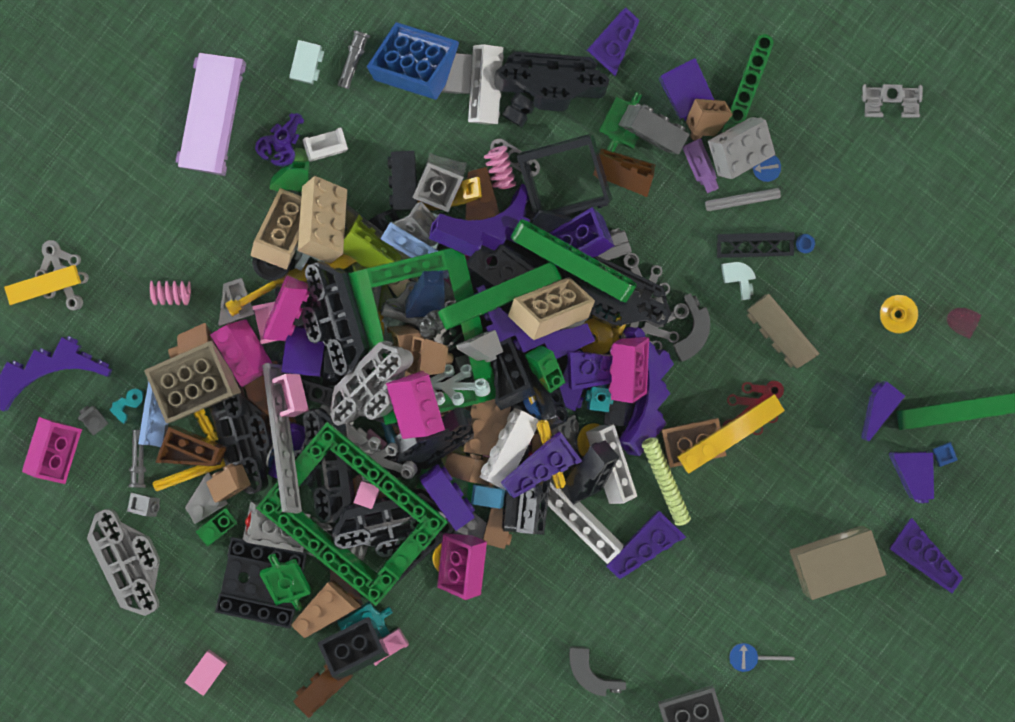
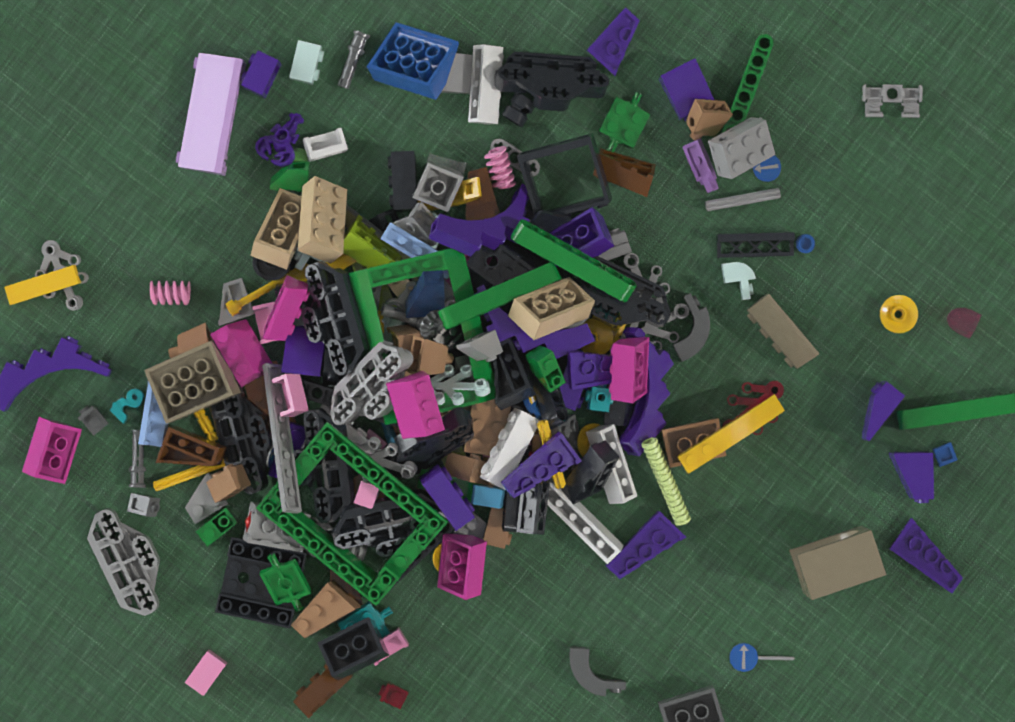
dark grey brick [618,104,689,155] -> none
none -> dark purple brick [240,51,282,99]
none -> dark red bracket [378,682,409,709]

